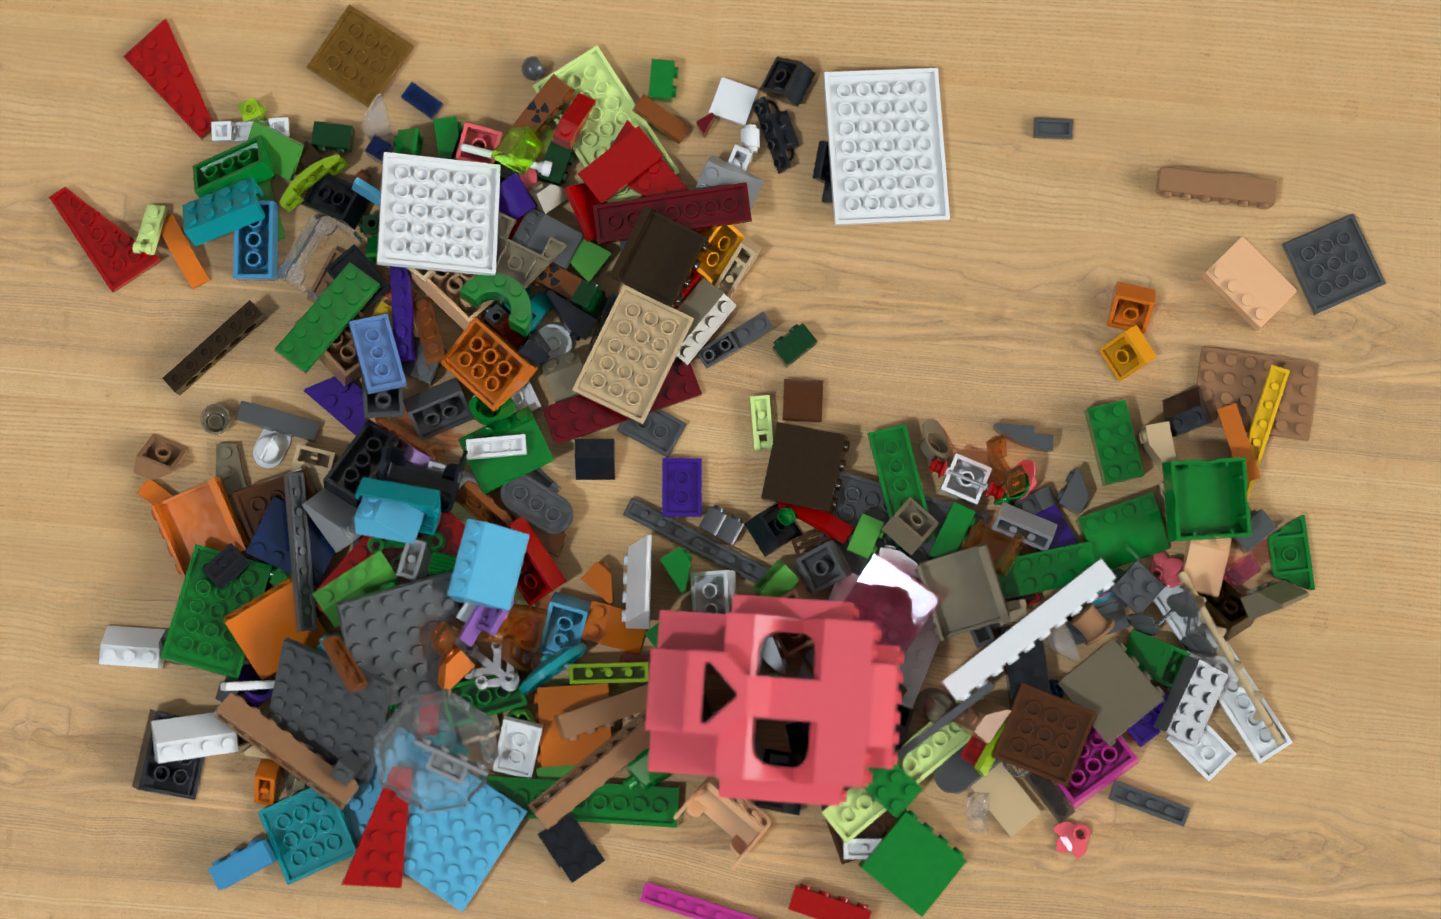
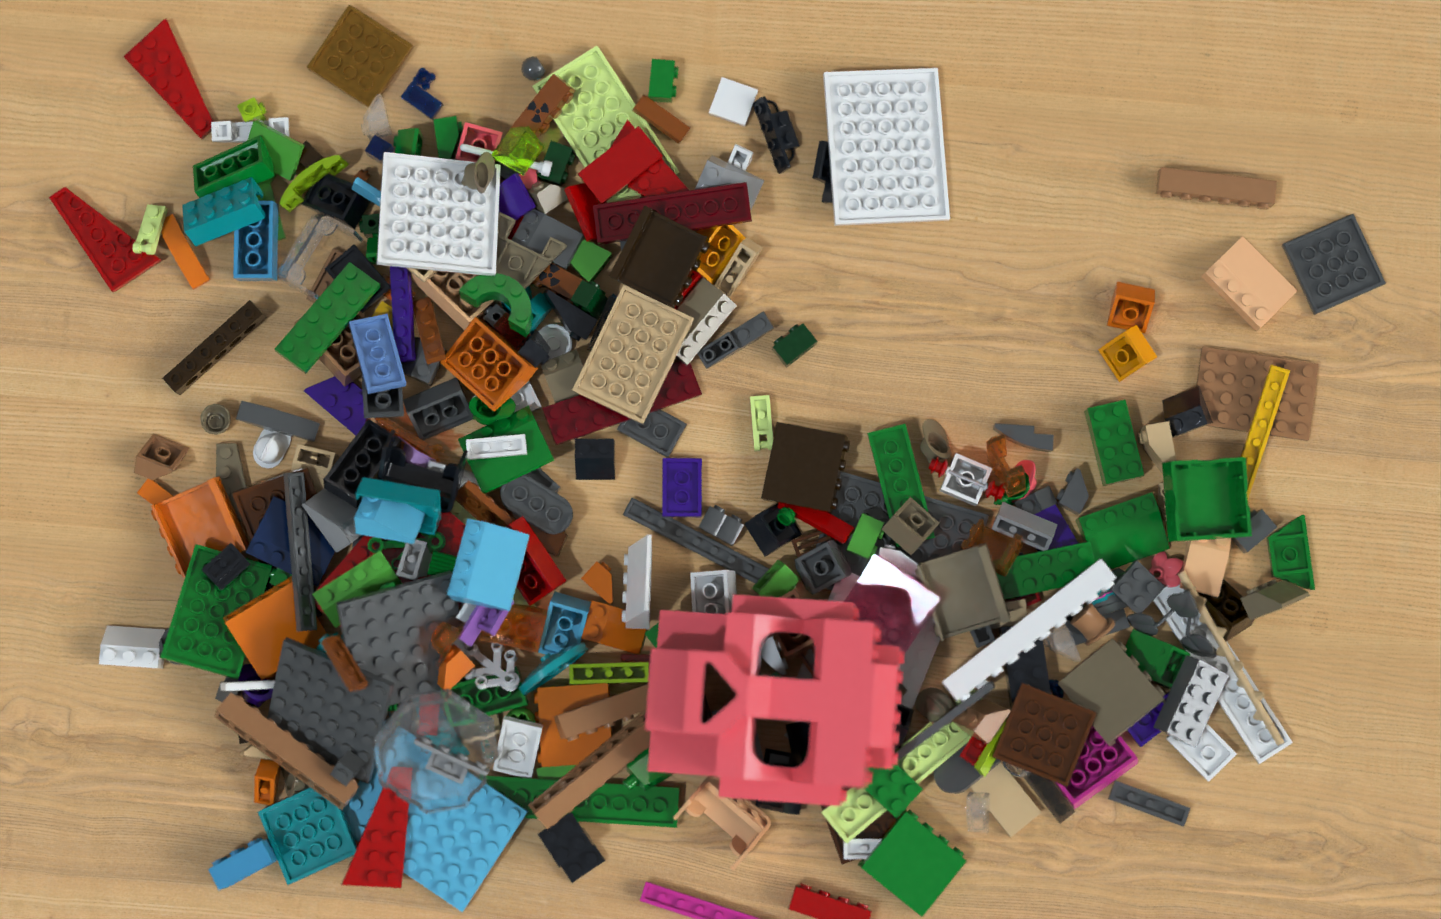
black slope [132,709,205,800] -> none
white slope [151,712,238,763] -> none
dark green brick [311,121,355,155] -> none
dark orange plate [502,638,538,677] -> none
red slope [553,93,596,151] -> none
green slope [660,547,693,595] -> none
dark red slope [696,112,715,138] -> none
white brick [741,125,760,154] -> none
black slope [759,57,815,107] -> none
reddish brown slope [783,379,823,422] -> none
green brick [928,502,977,558] -> none
dark grey tile [1033,118,1073,140] -> none
coral plate [1053,821,1090,859] -> none
orange tile [1217,403,1261,482] -> none
clear pink brick [1225,554,1262,586] -> none
none -> clear blue plate [413,68,436,90]
none -> dark tan piece [461,152,495,194]

